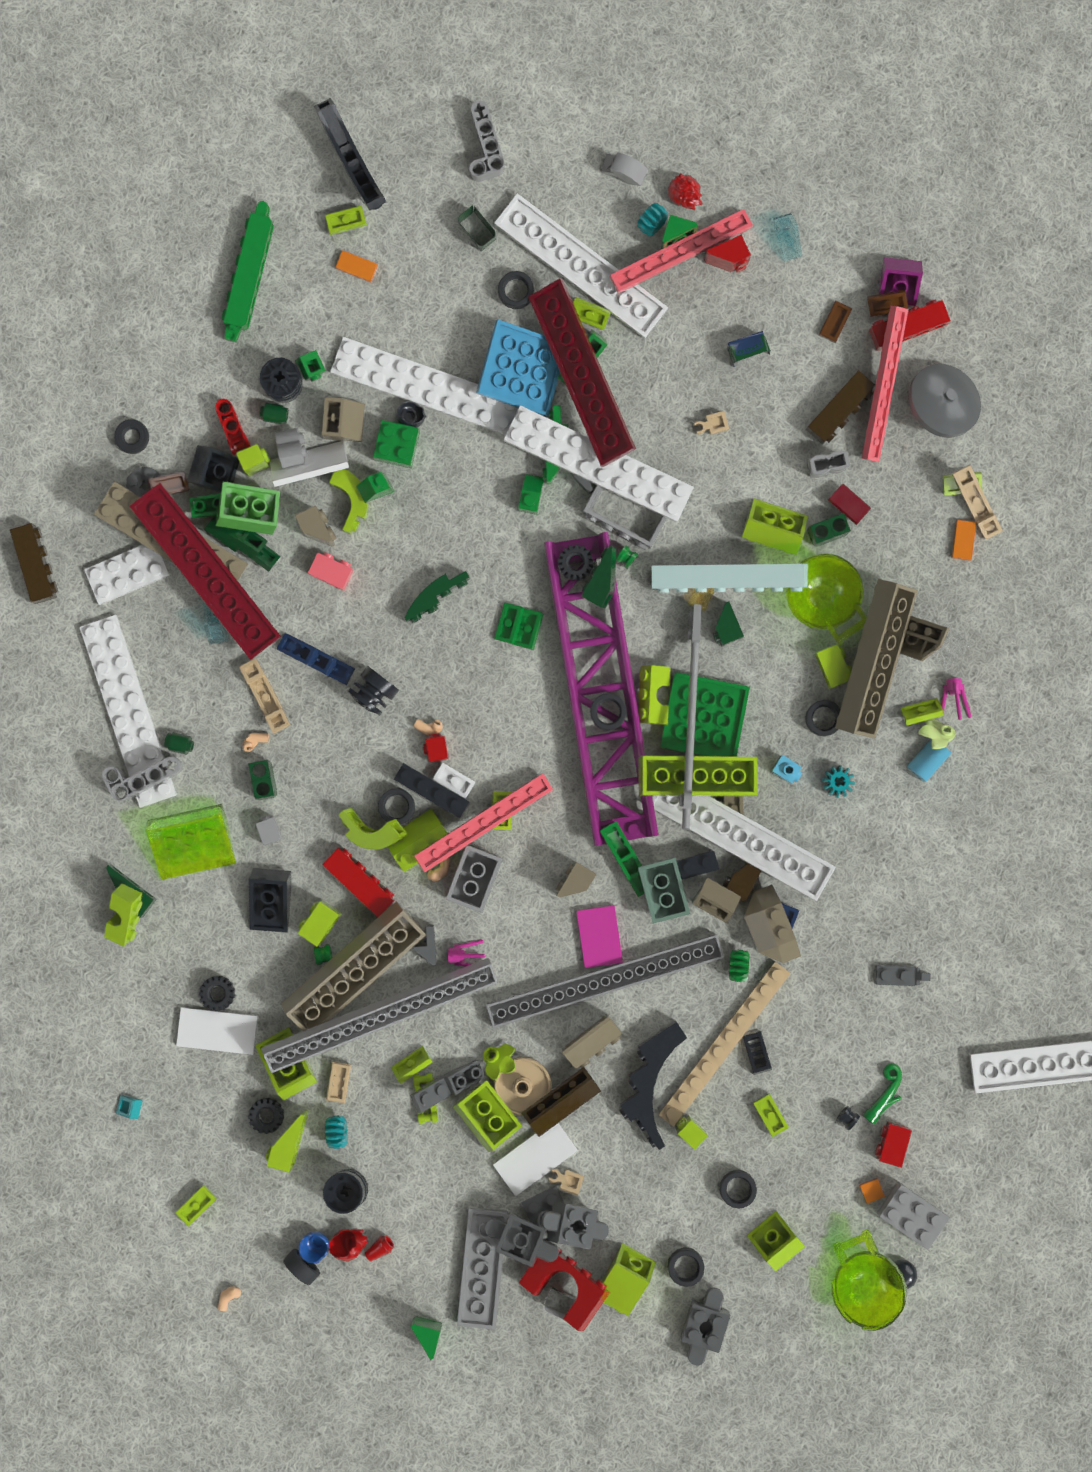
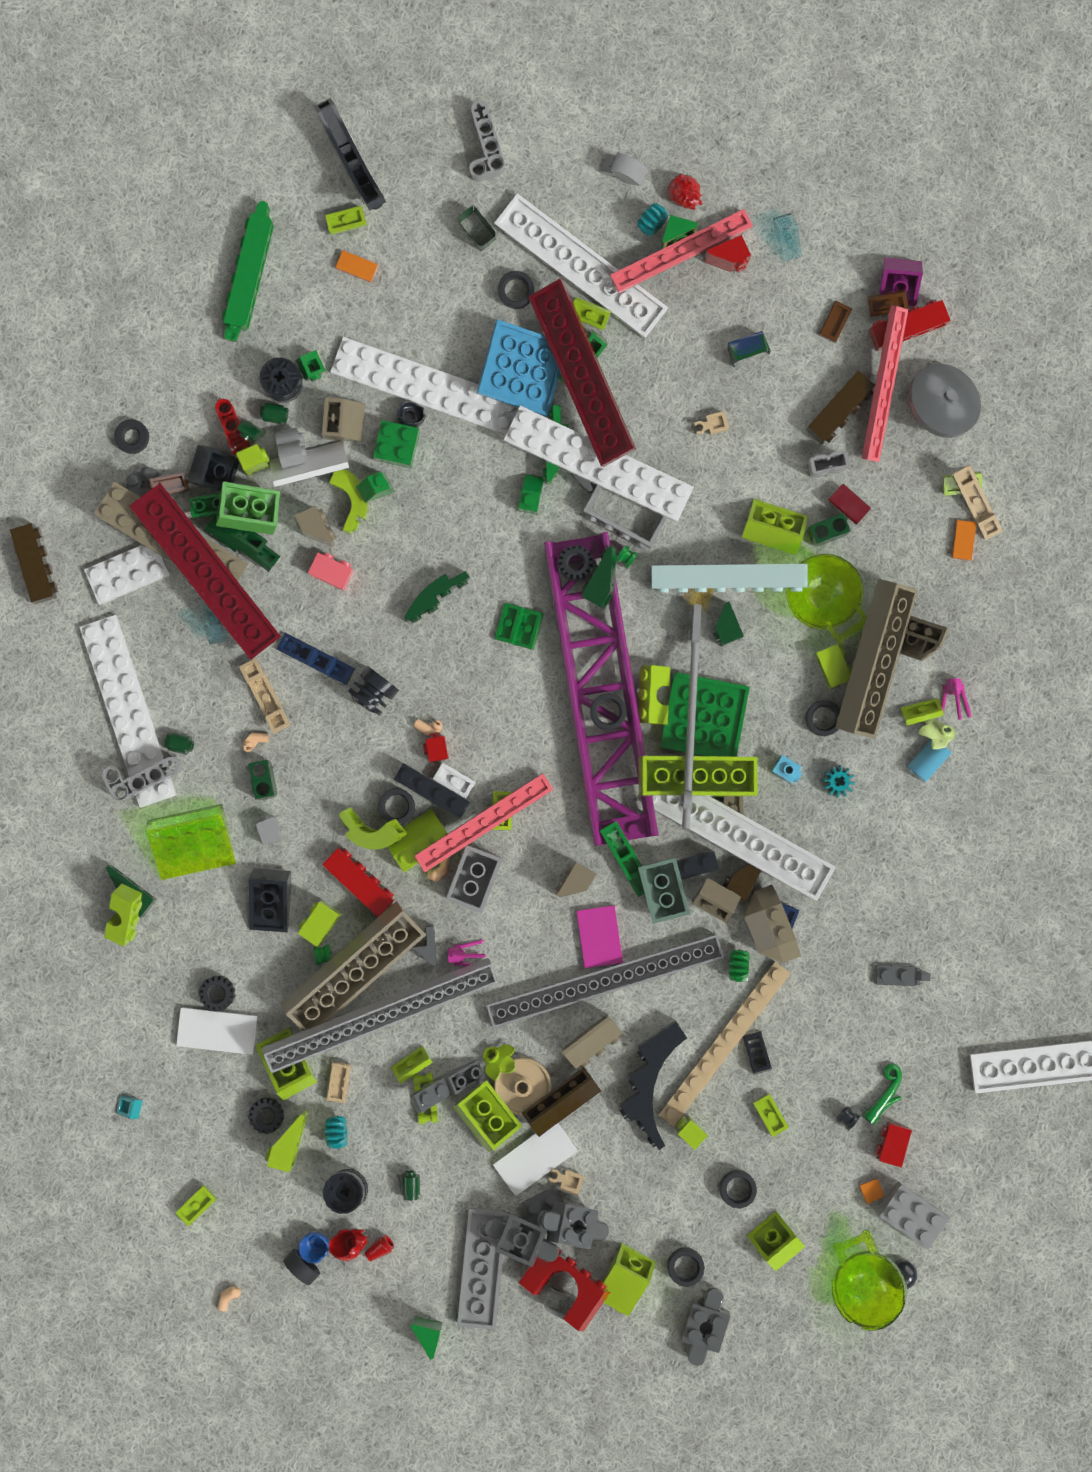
none -> dark green slope [237,421,266,442]
none -> dark green brick [401,1170,420,1201]

